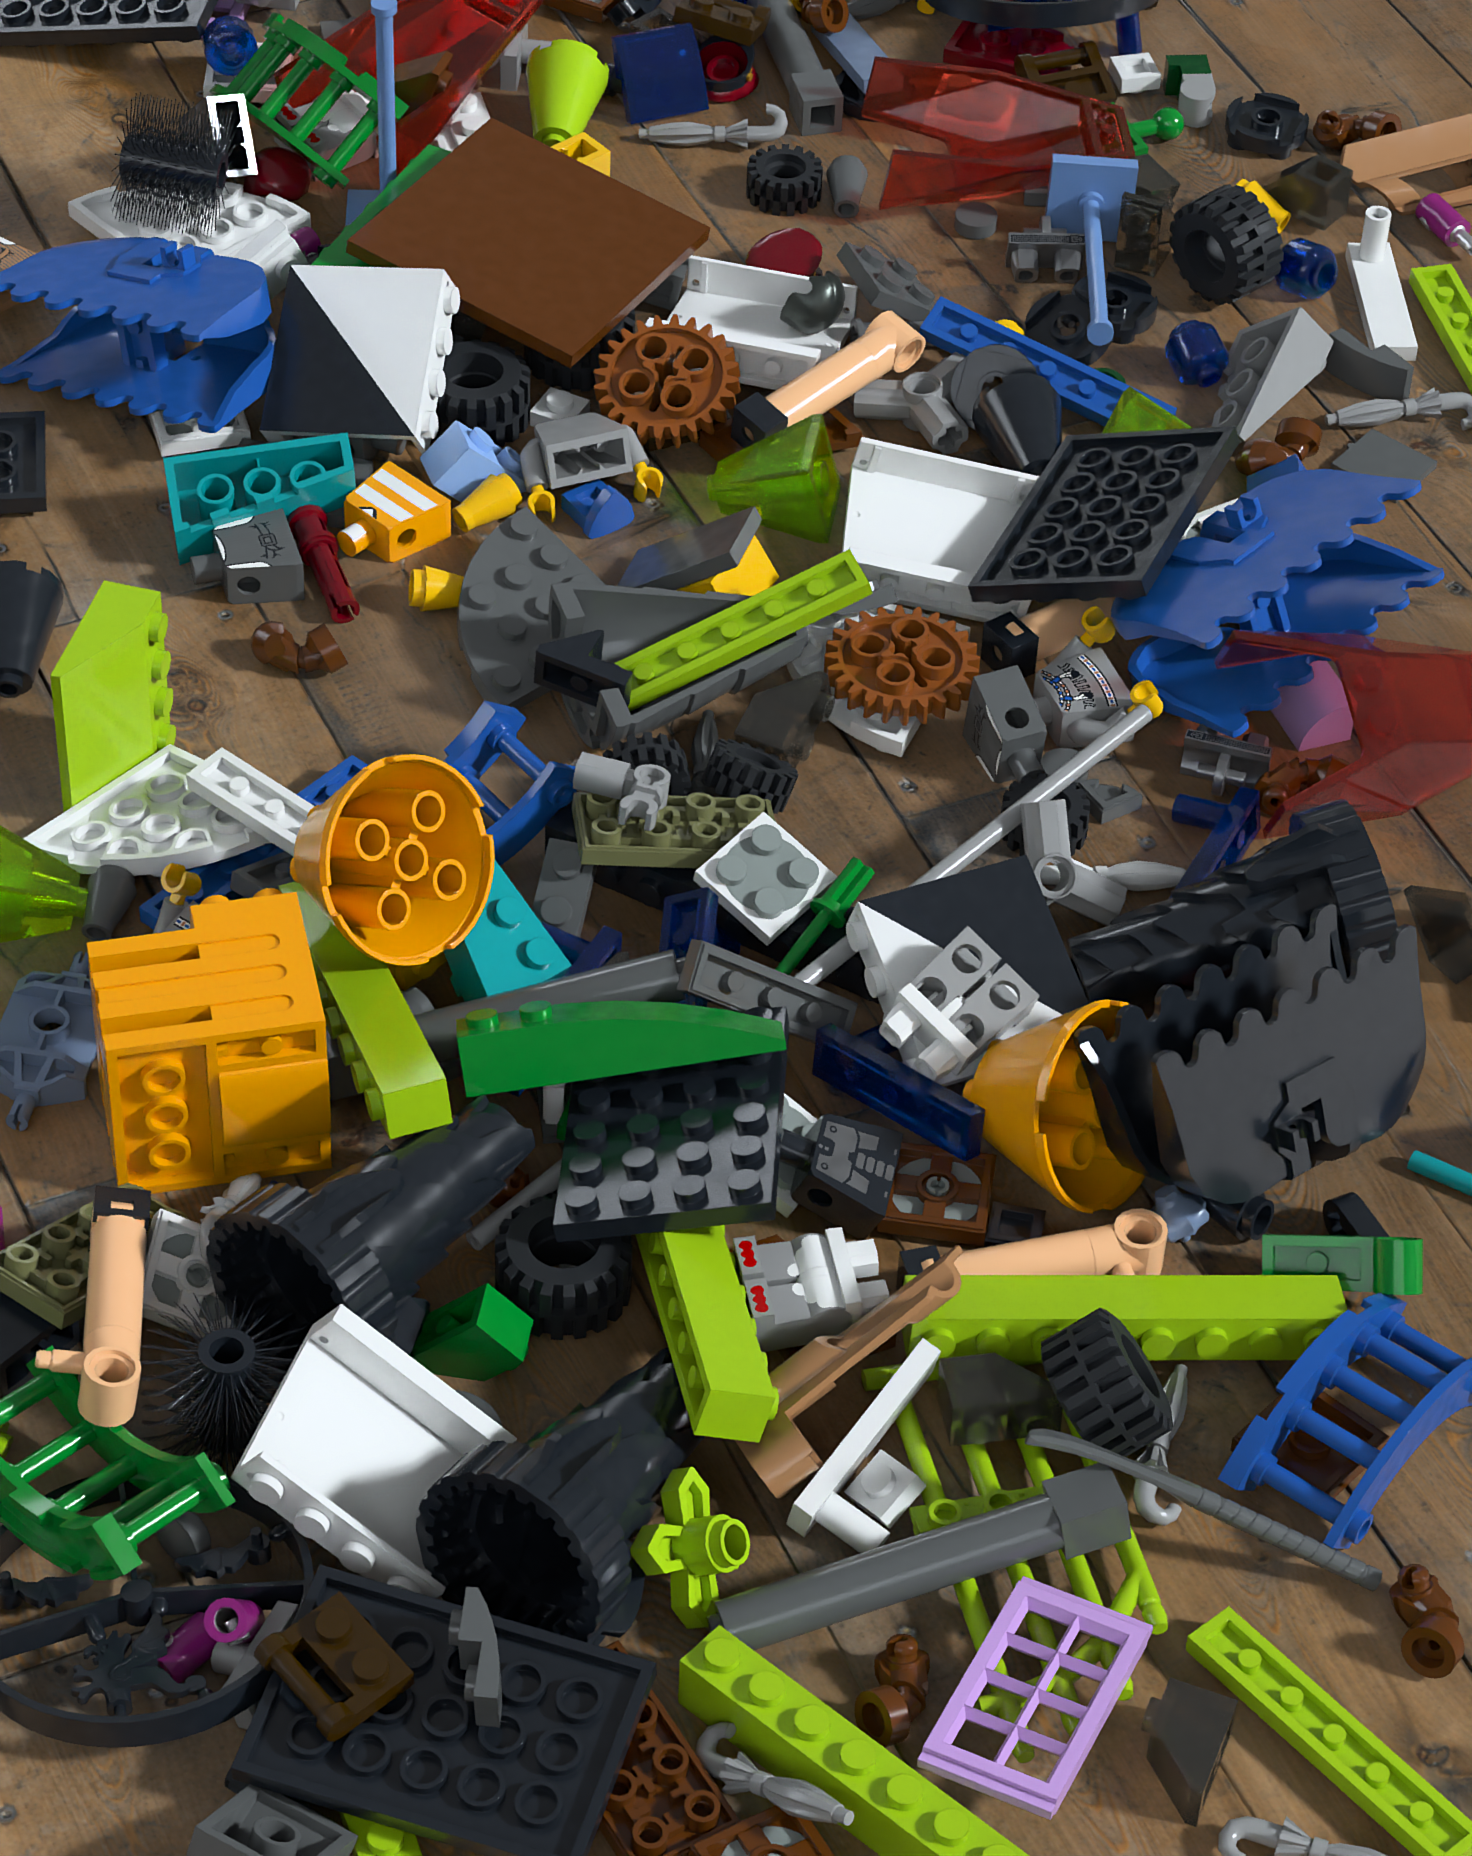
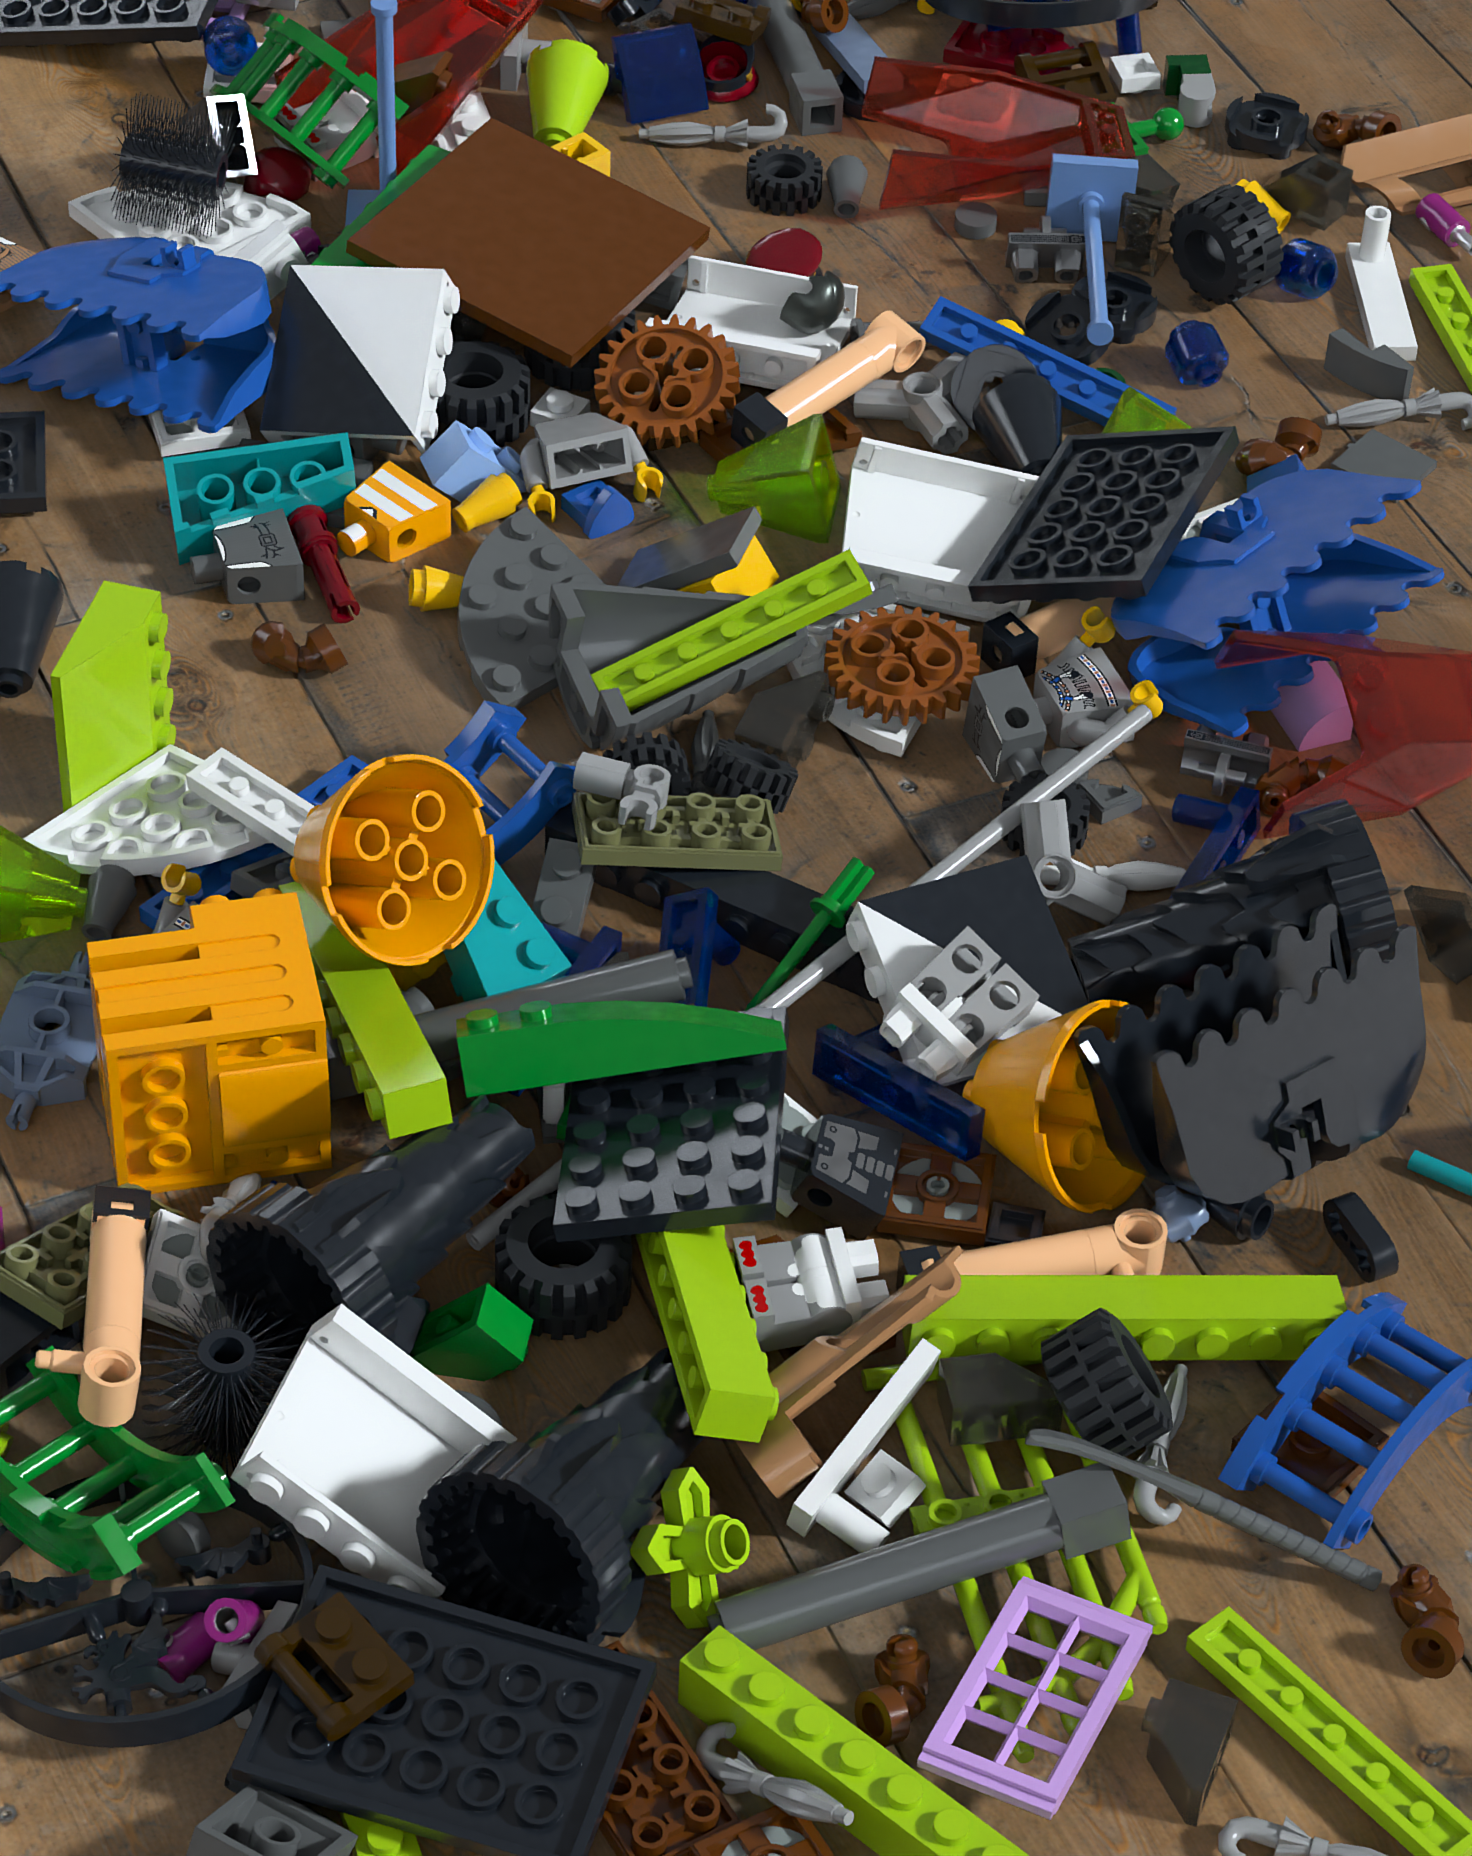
dark grey slope [449,1587,502,1727] -> none
black slope [534,630,633,707] -> none
dark grey tile [676,939,858,1052] -> none
light grey piece [693,812,837,946] -> none
dark grey plate [836,242,935,321] -> none
light grey wedge [1212,306,1334,443] -> none
green plate [1262,1234,1423,1295] -> none

